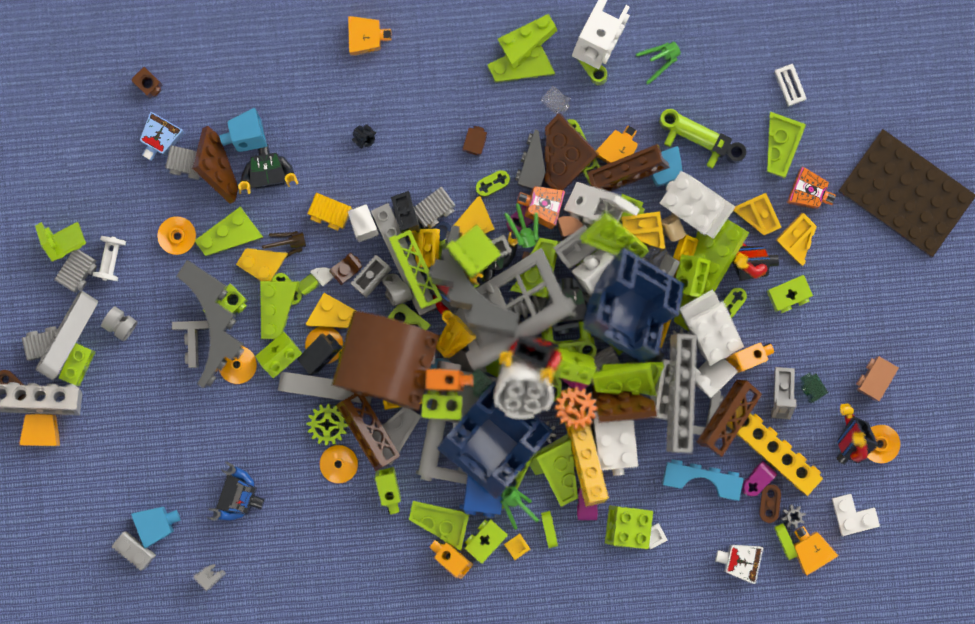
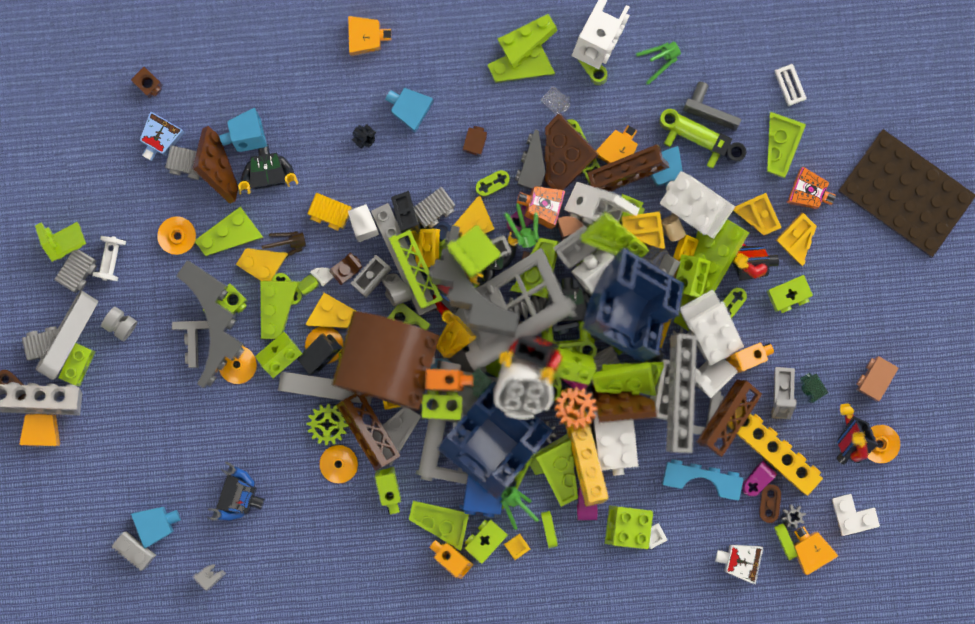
none -> dark azure torso [385,88,434,133]
none -> dark grey piece [683,81,741,131]

